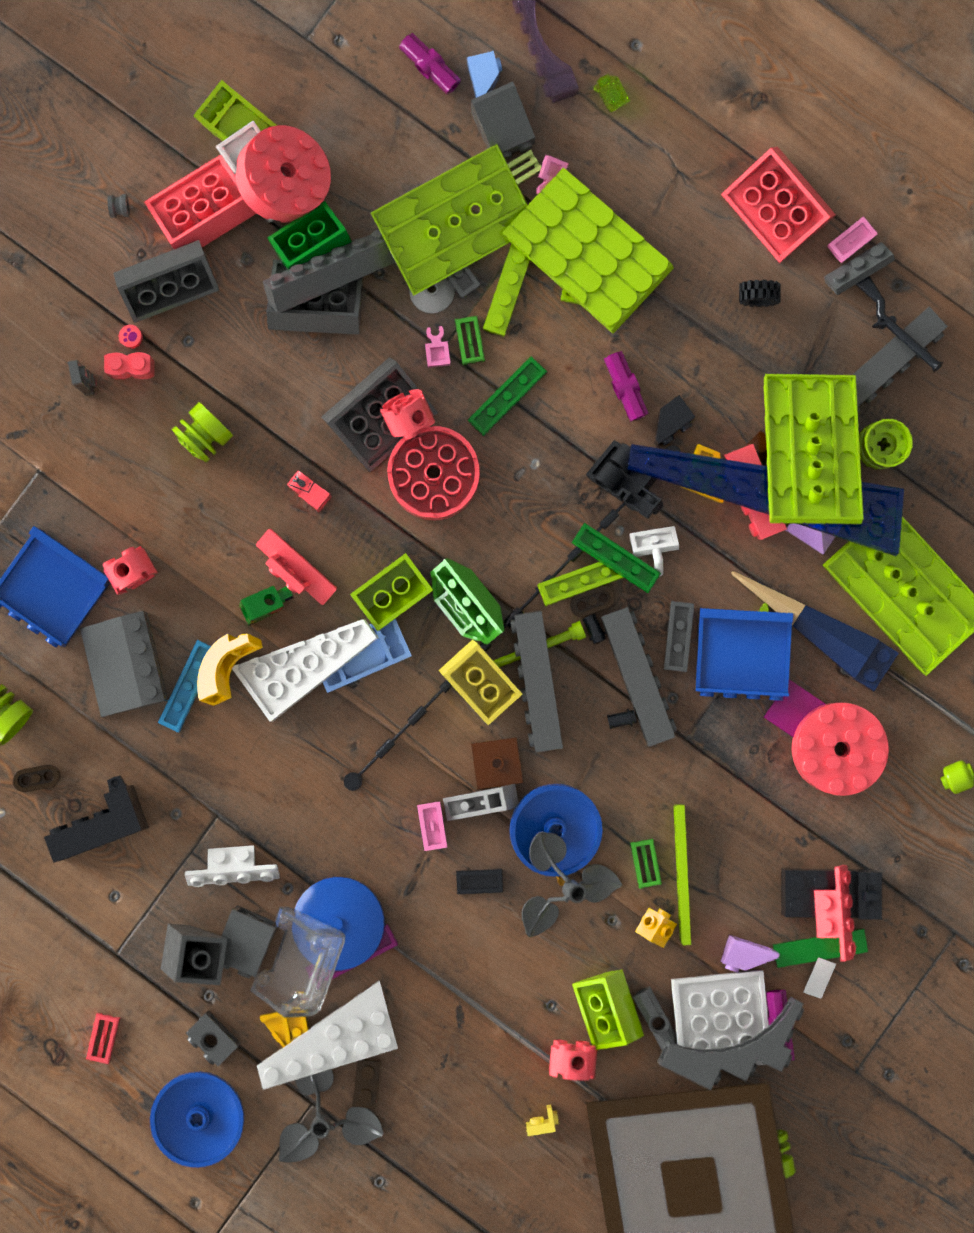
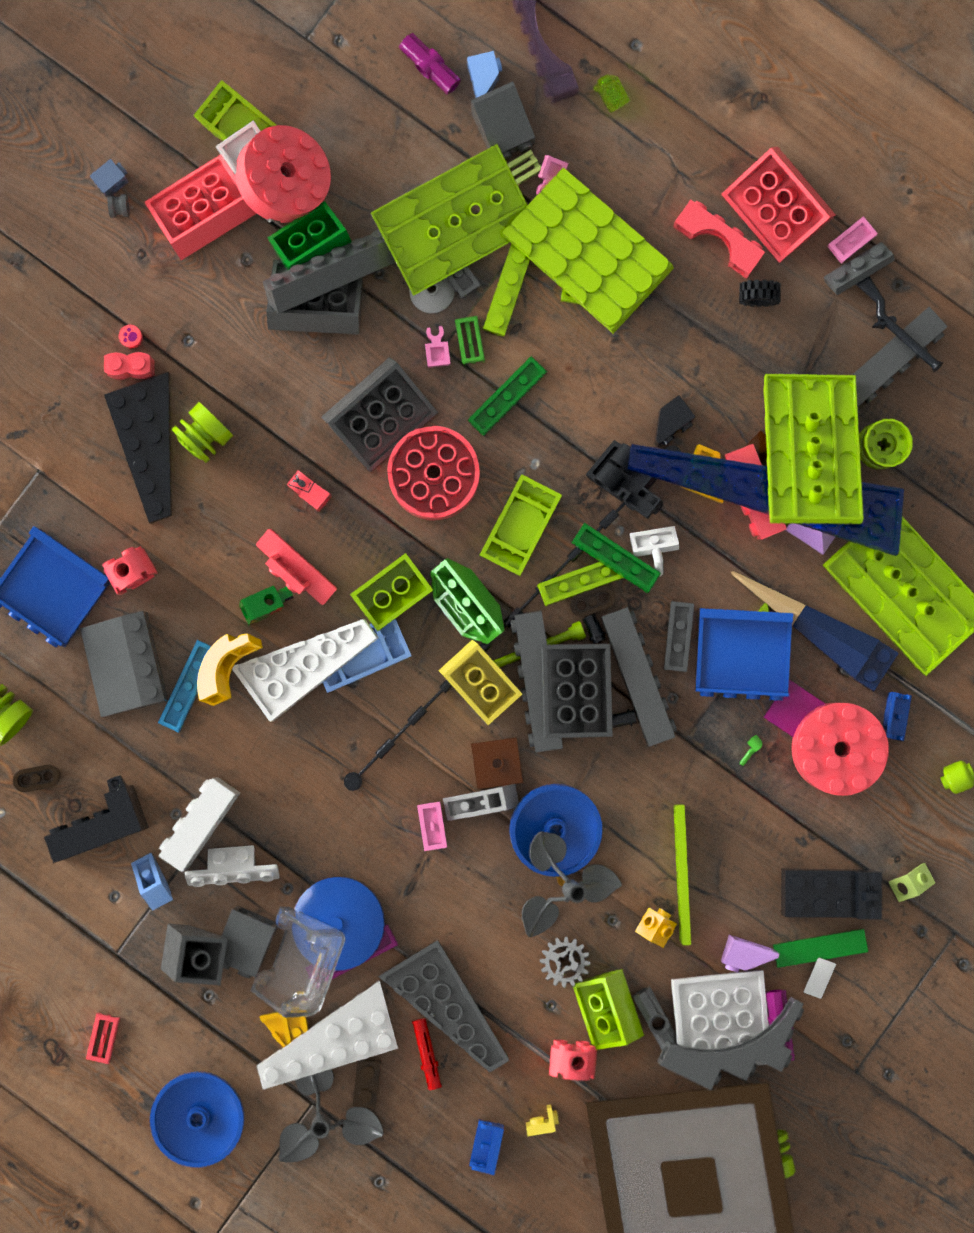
dark grey plate [68,360,97,396] -> none
dark grey brick [113,240,219,323] -> none
dark grey brick [186,1010,241,1066] -> none
coral brick [380,389,435,440] -> none
black tile [456,869,503,894] -> none
magenta piece [604,351,649,422] -> none
bright green tile [630,838,662,889] -> none
coral bracket [814,865,856,961] -> none
none -> sand blue brick [90,159,129,198]
none -> black wing [104,372,172,524]
none -> light blue slope [131,853,173,911]
none -> white brick [159,777,240,872]
none -> dark grey wing [378,940,510,1072]
none -> red pin [412,1018,442,1090]
none -> blue hinge [469,1119,504,1175]
none -> lime slope [479,474,562,576]
none -> light grey gear [540,937,590,988]
none -> dark grey slope [541,644,613,738]
none -> coral arch [673,200,765,279]
none -> bright green hand [739,735,762,766]
none -> blue hinge [883,692,912,741]
none -> yellowish green bracket [888,863,935,902]

